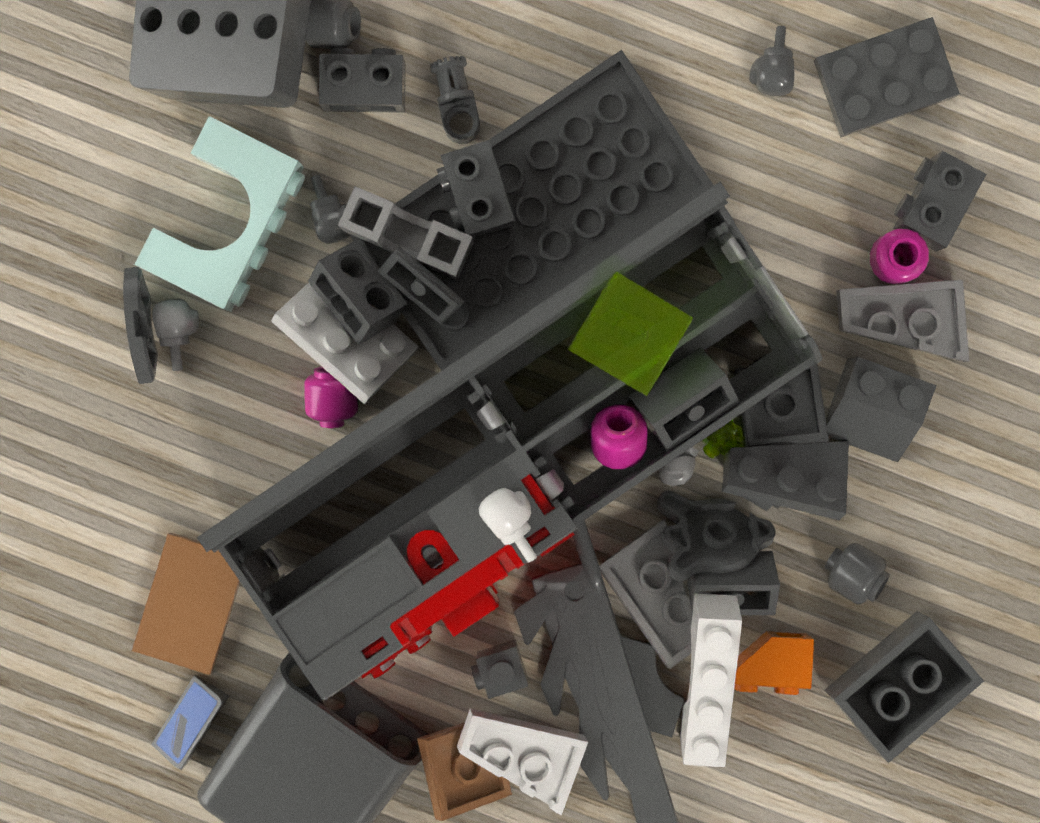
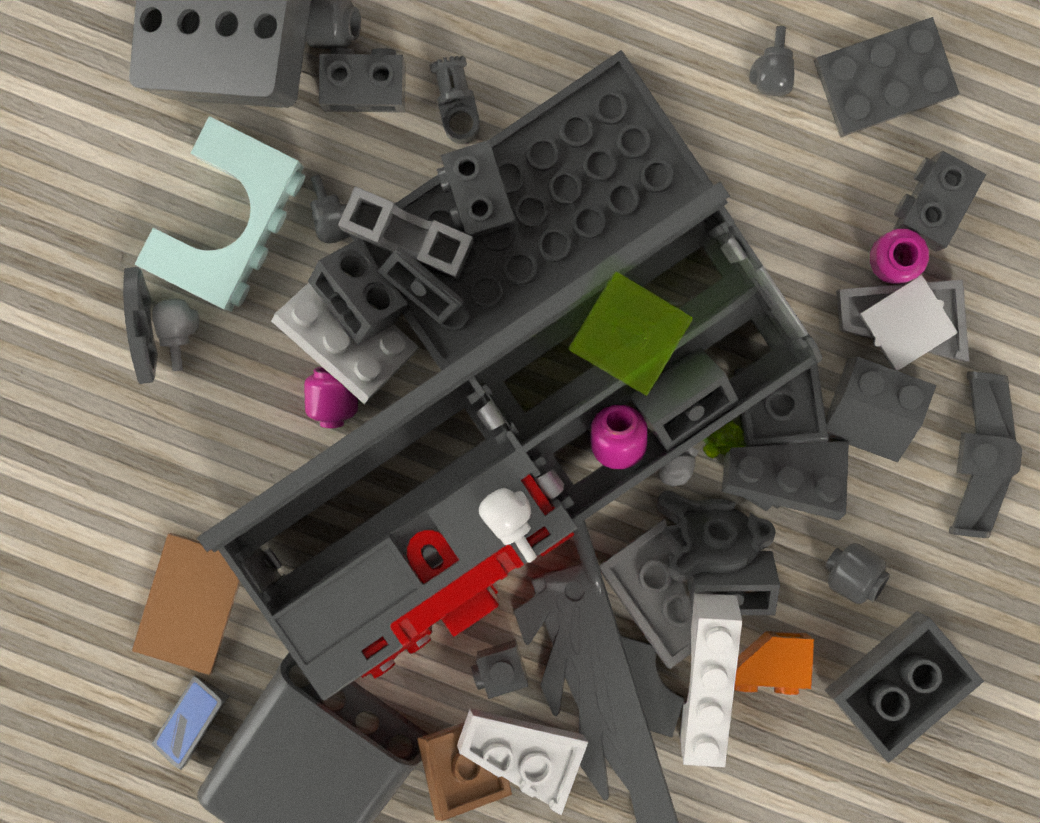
none -> white piece [859,275,958,371]
none -> dark grey plate [949,371,1023,538]

